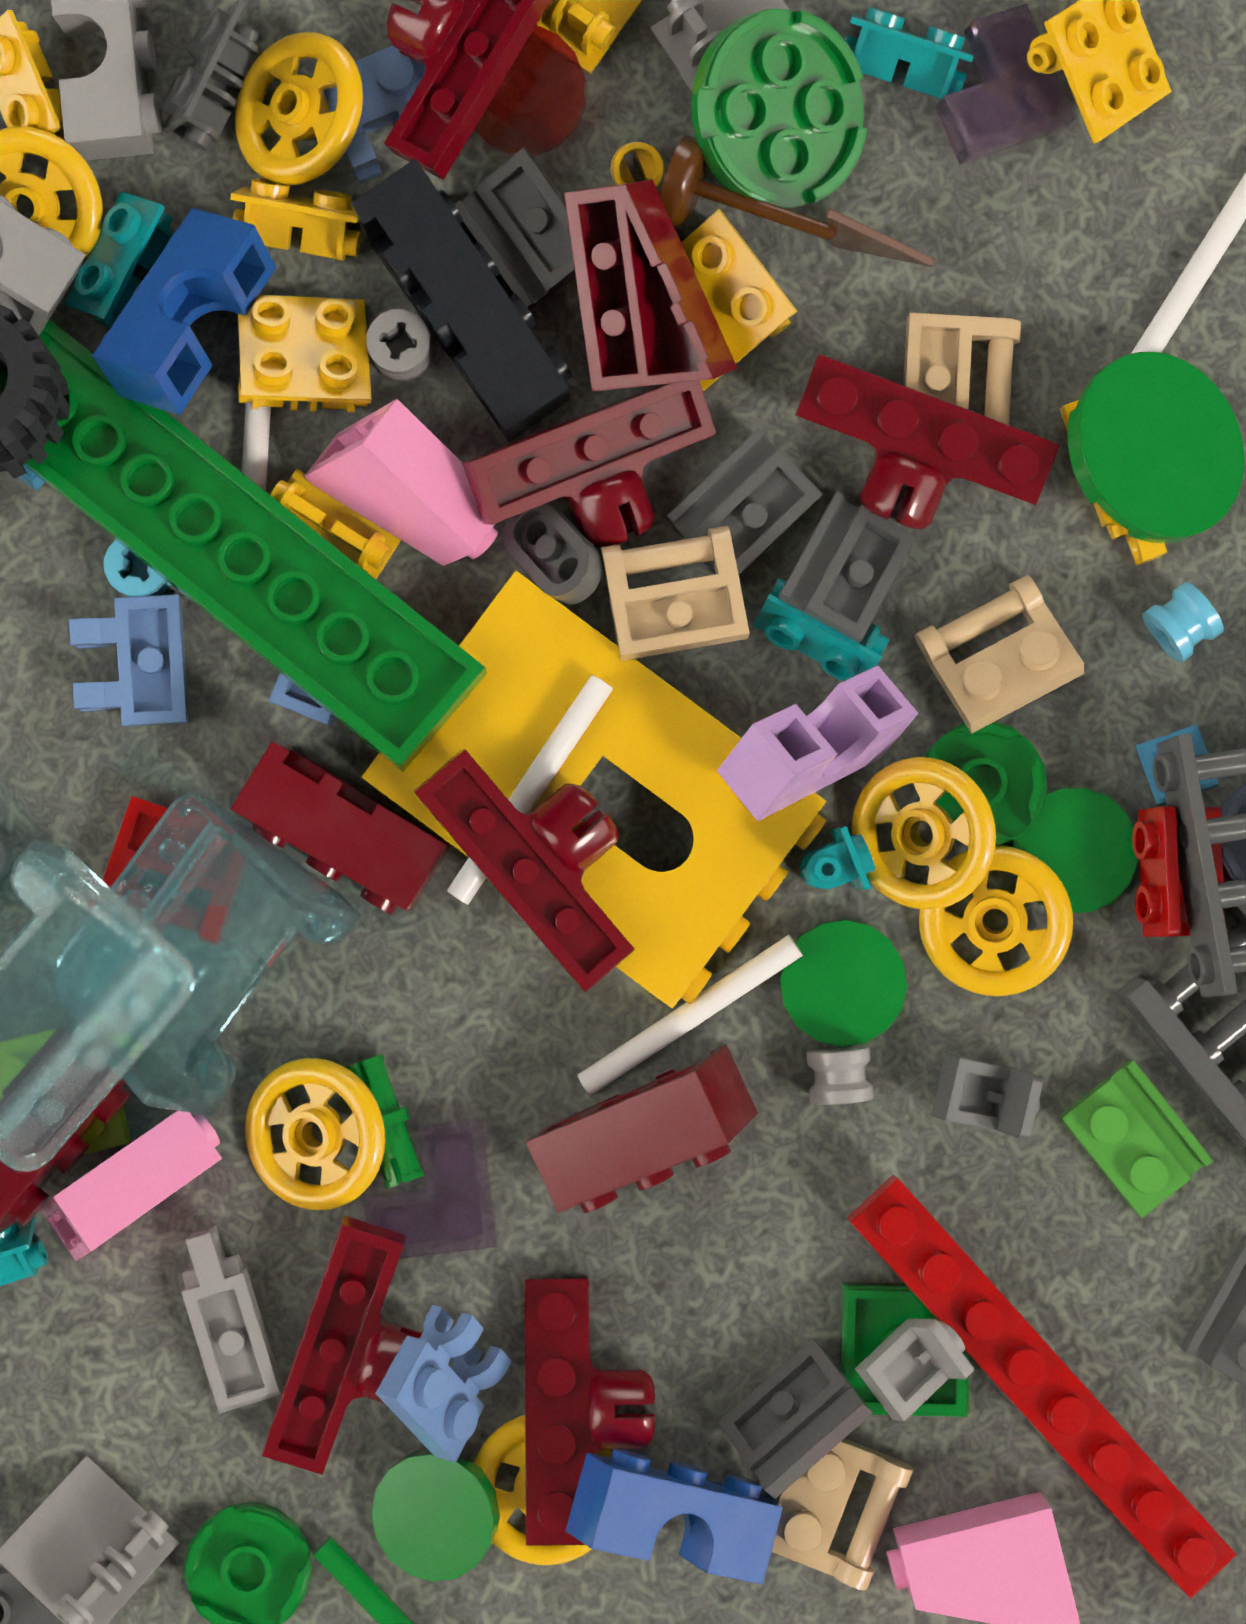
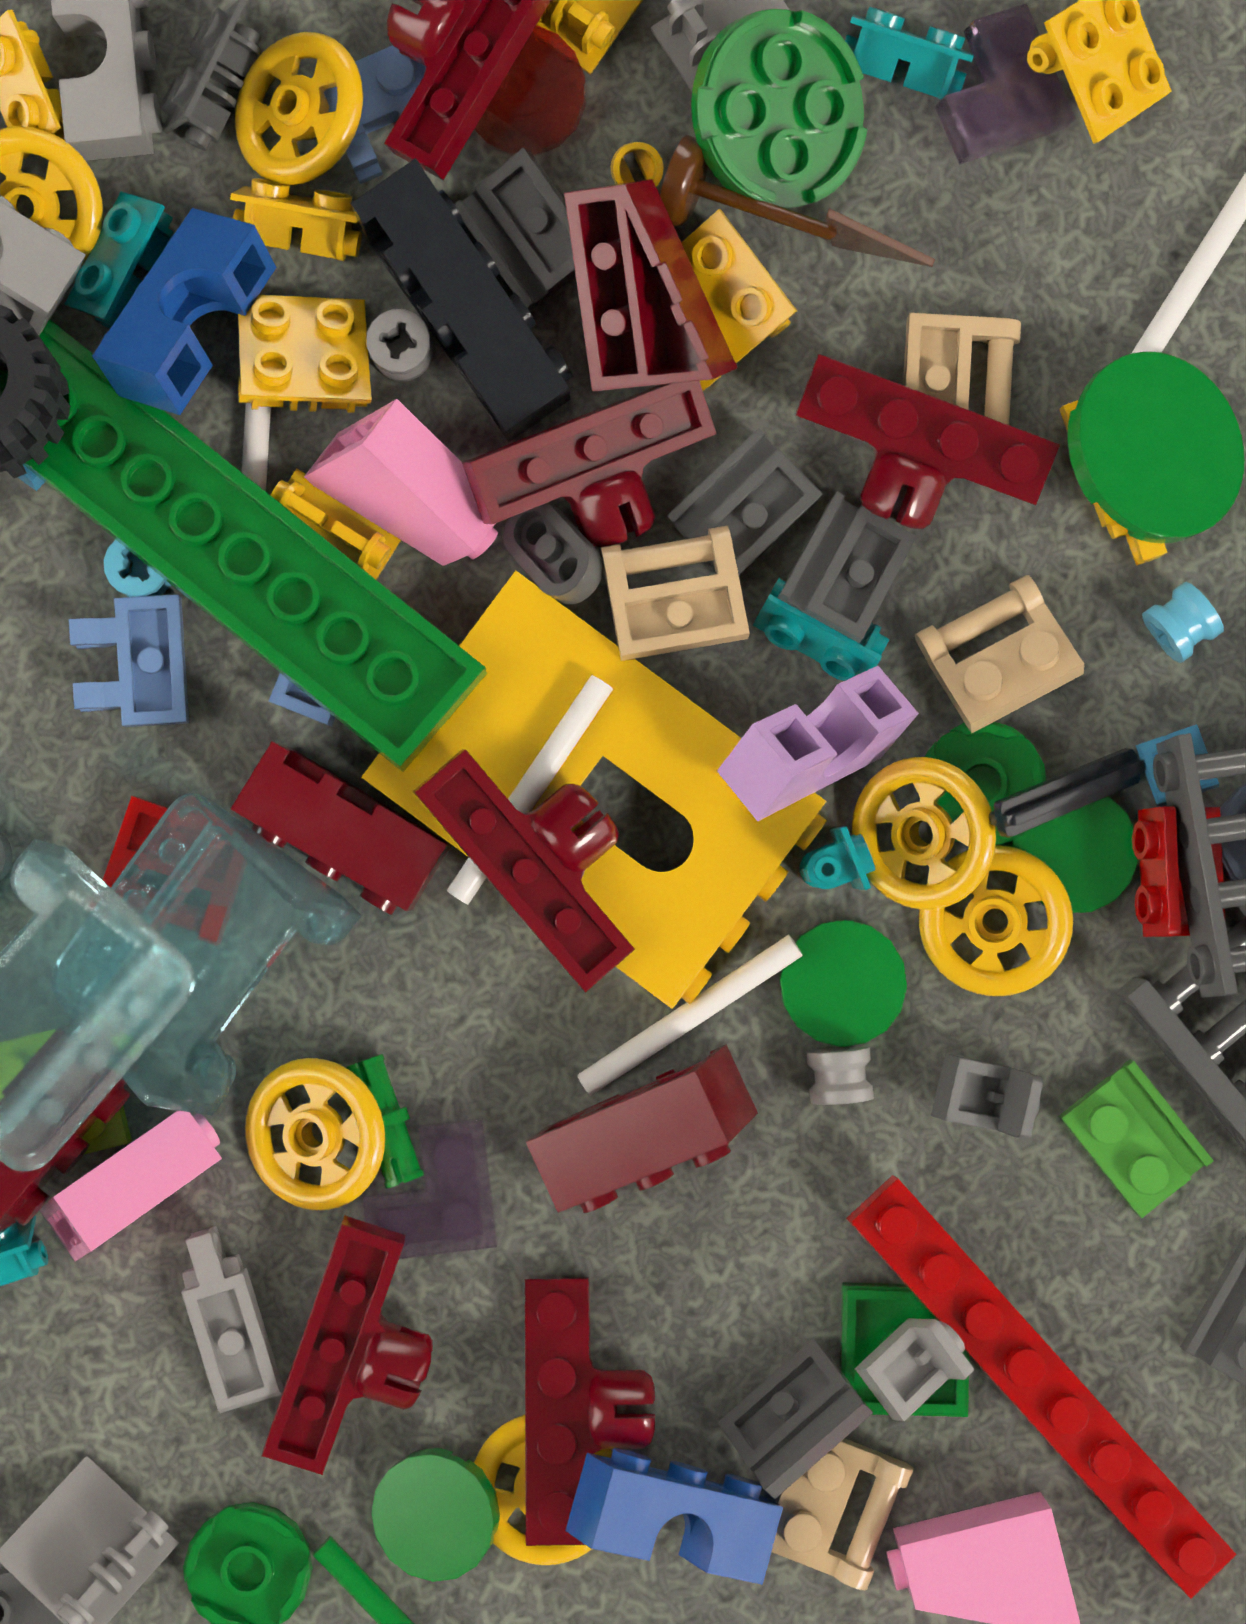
medium blue plate [375,1305,512,1463] -> none
none -> black axle [989,748,1146,838]

